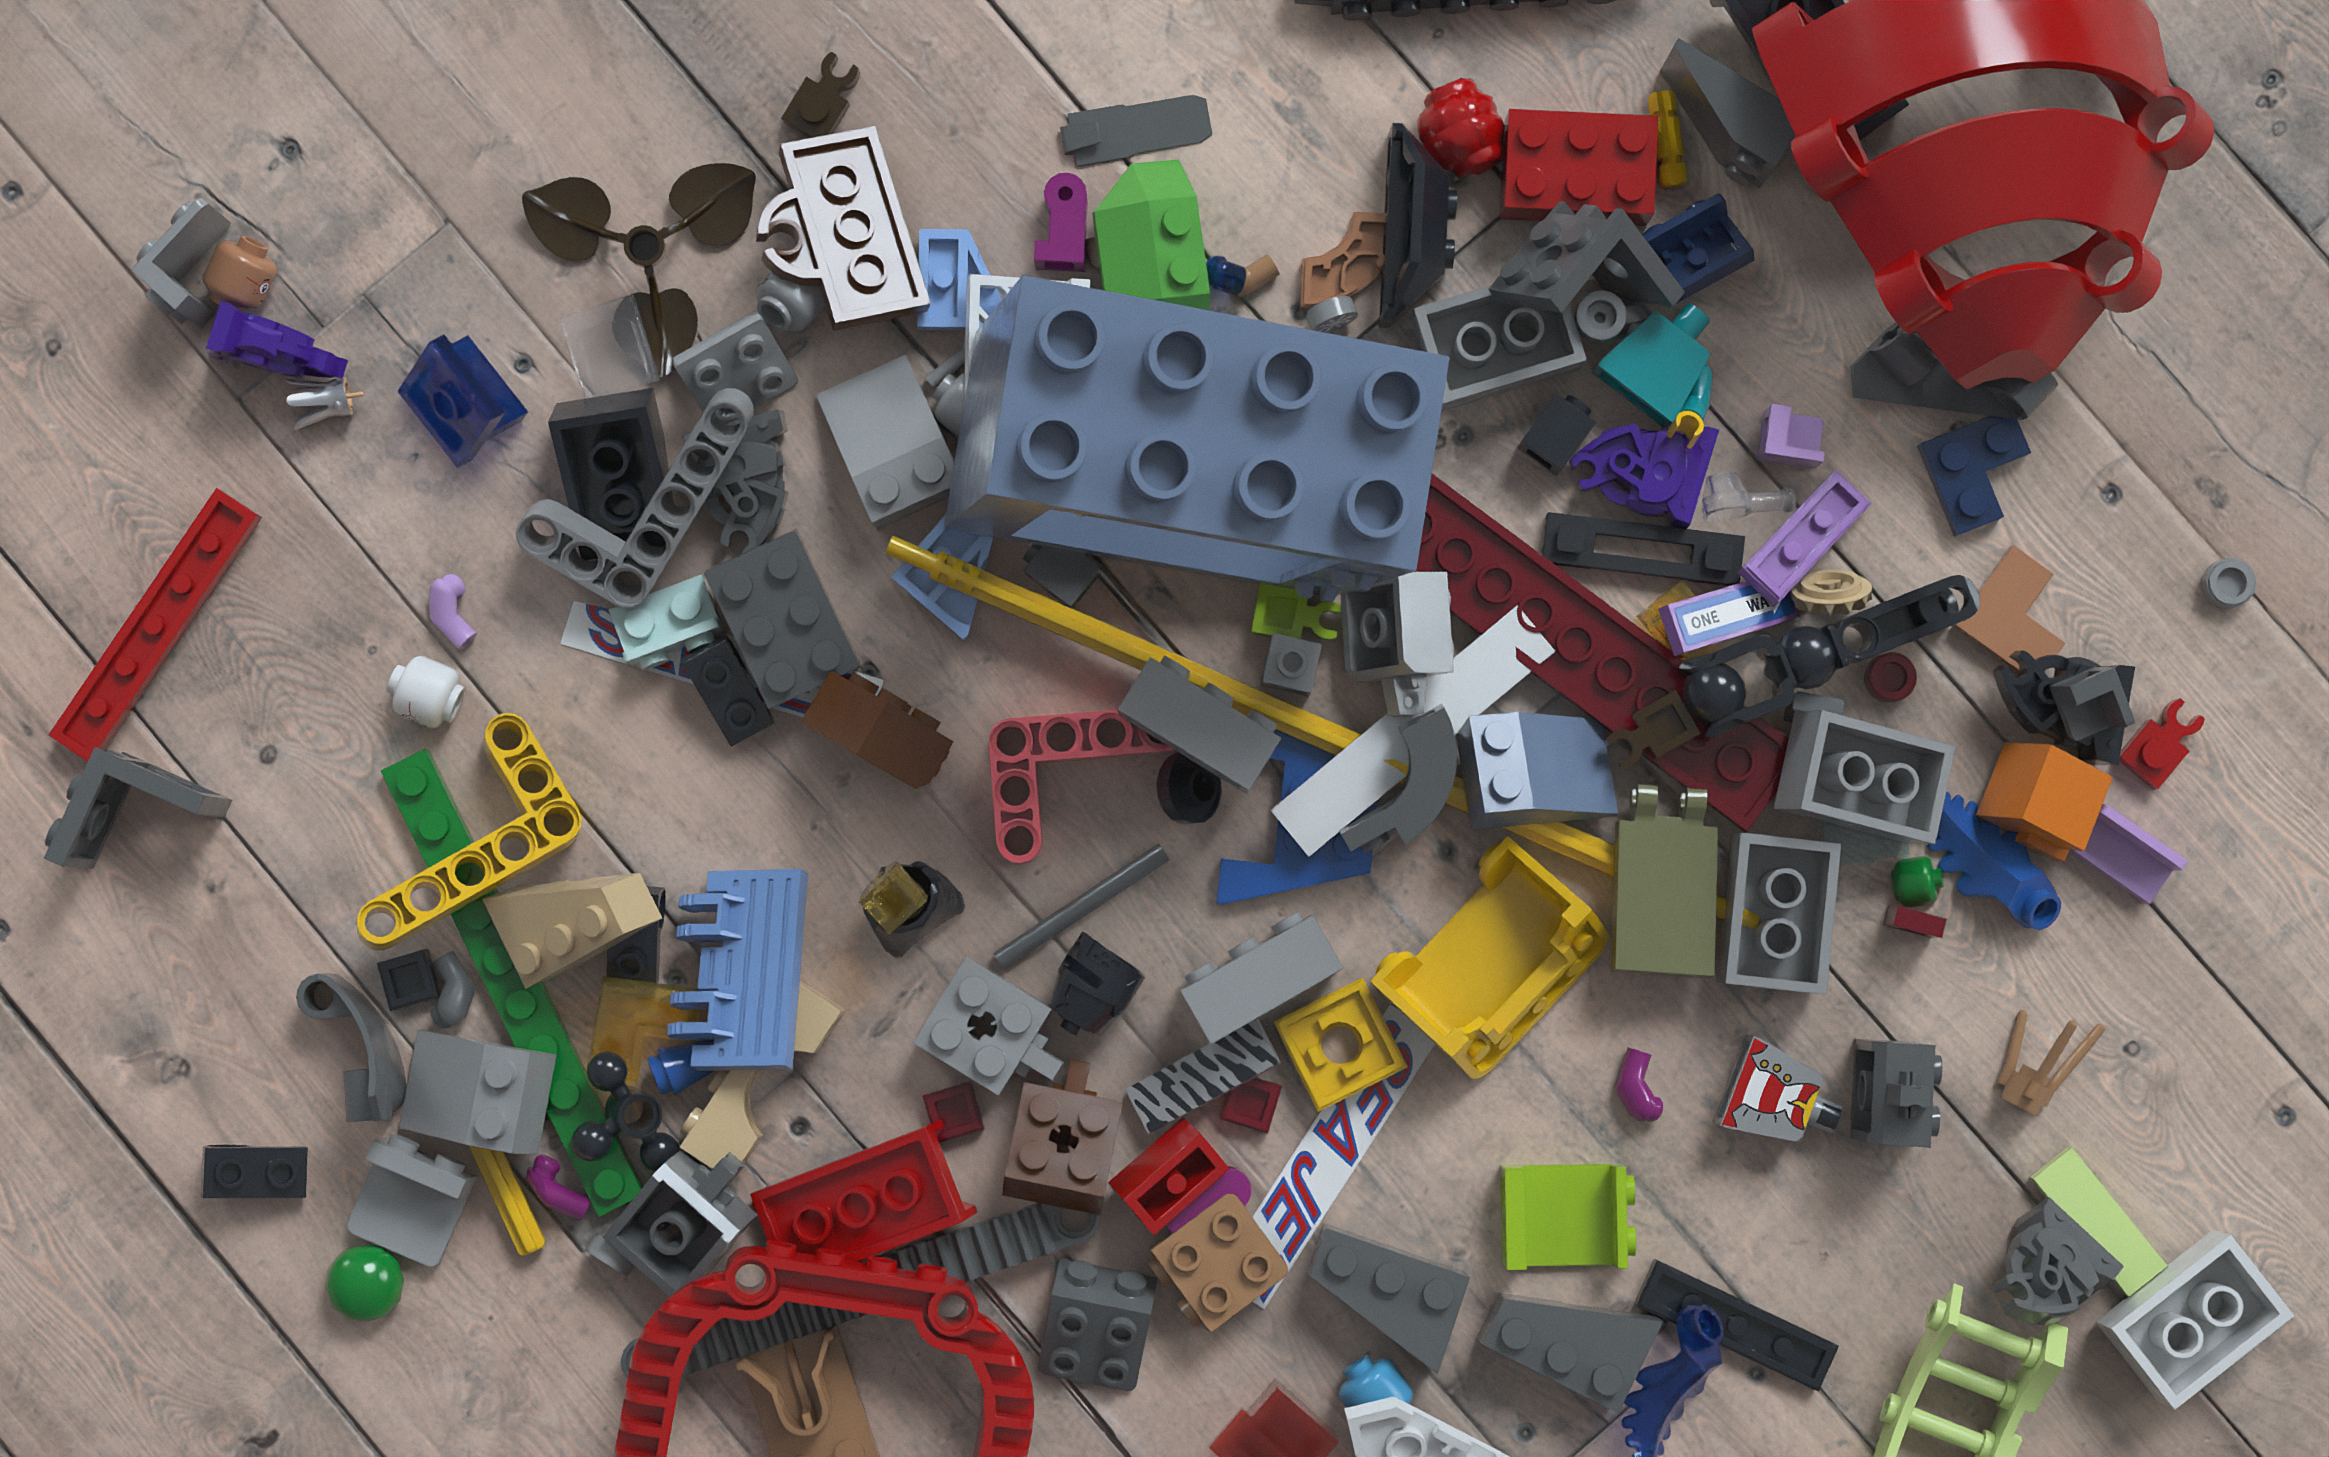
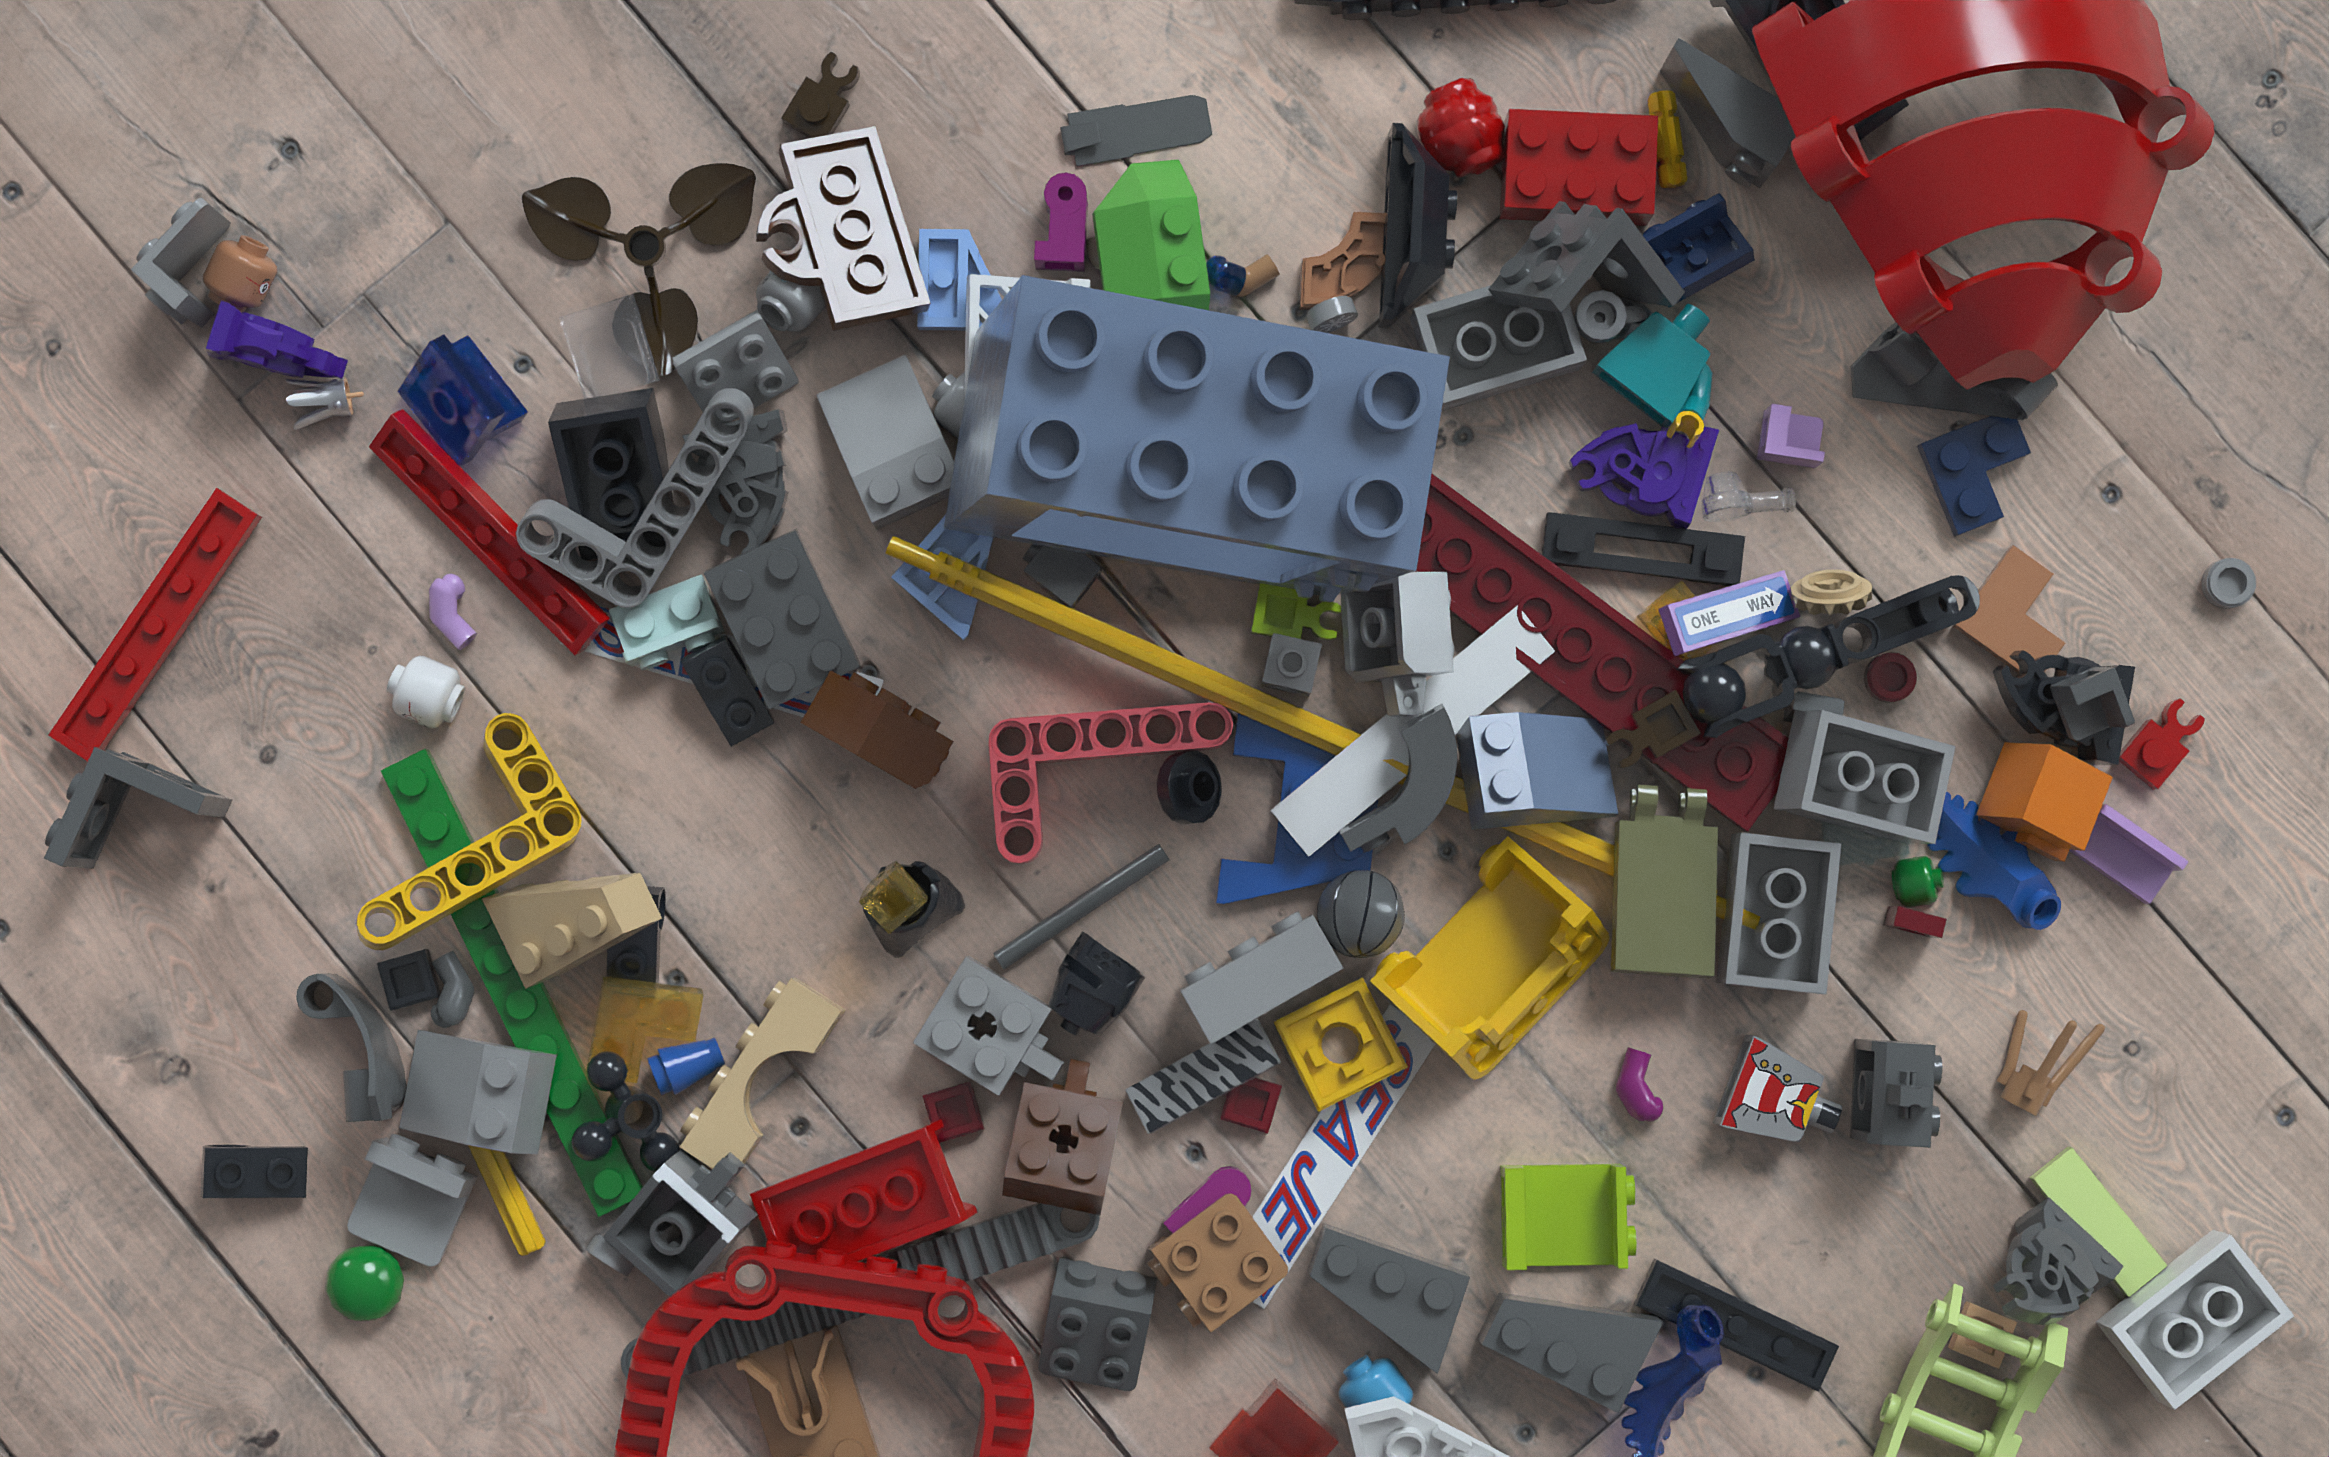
magenta arm [526,1154,590,1221] -> none
medium blue hinge [667,869,808,1071] -> none
light grey piece [925,338,965,388] -> none
red brick [1108,1117,1230,1235] -> none
light grey brick [1117,656,1281,794] -> none
black brick [1517,393,1597,477] -> none
medium lavender tile [1737,469,1872,607] -> none
none -> red plate [369,409,610,656]
none -> dark grey piece [1317,870,1405,958]
none -> light nougat plate [1948,1301,2017,1369]

